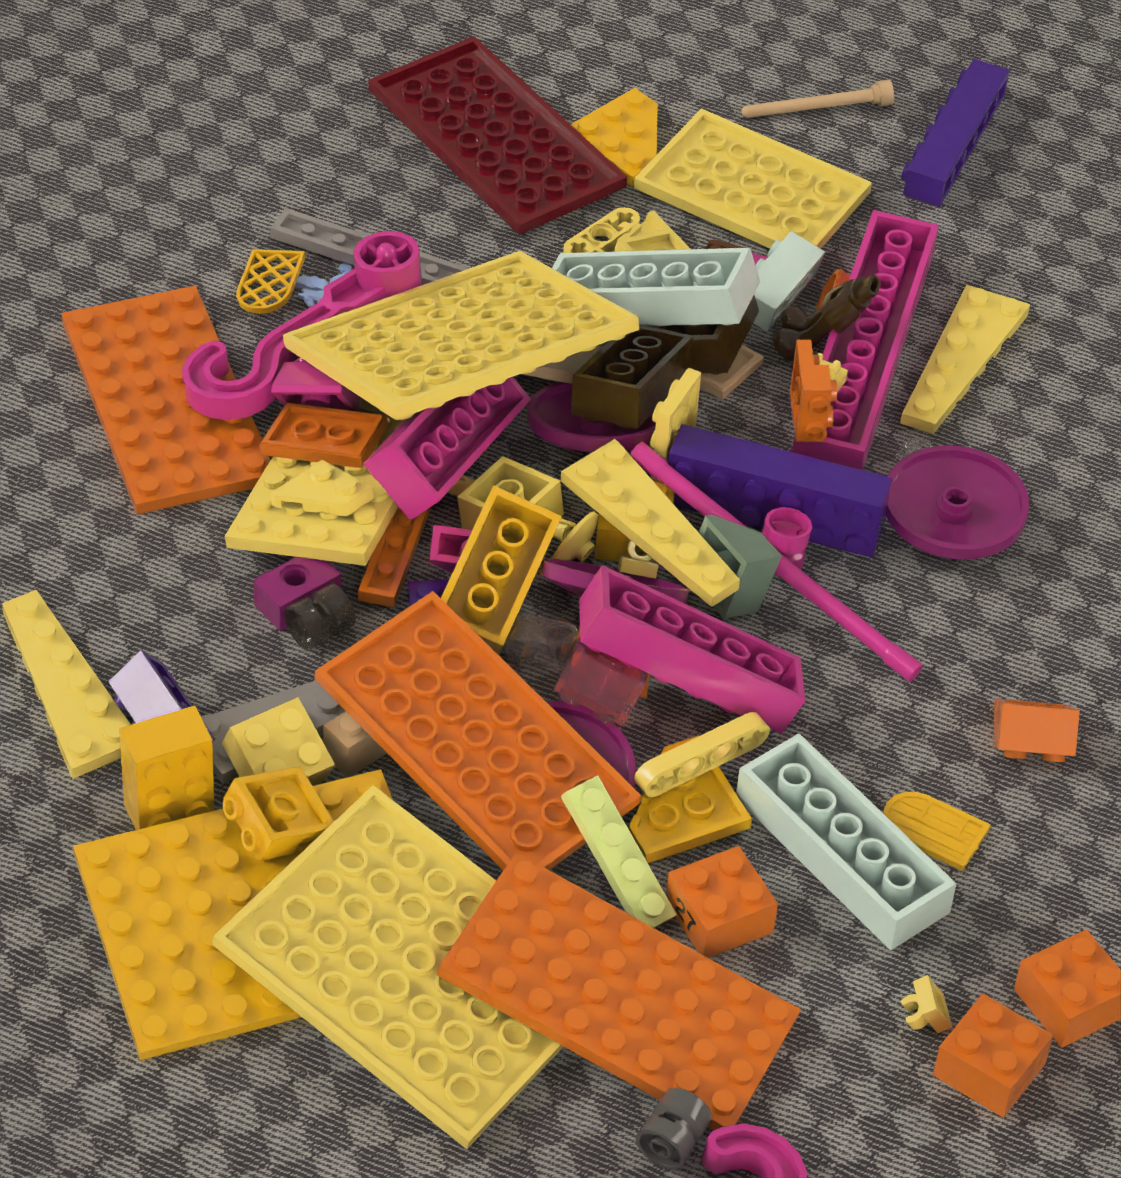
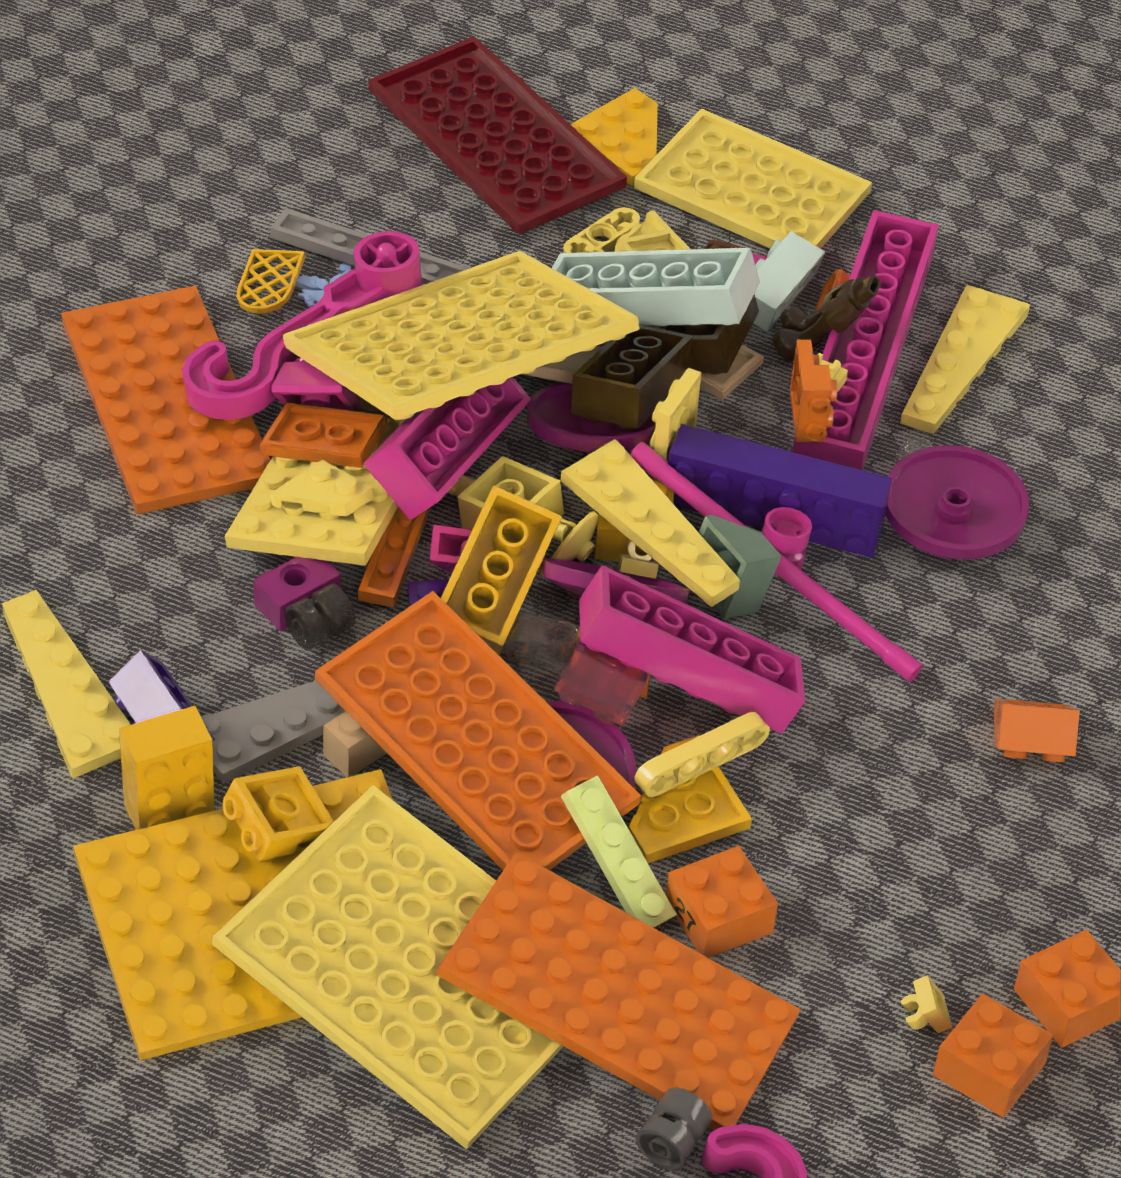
light yellow brick [222,697,335,786] -> none
light aqua brick [736,733,957,950] -> none
tan piece [741,80,894,118] -> none
yellow window [883,792,991,871] -> none
dark purple brick [901,59,1010,207] -> none

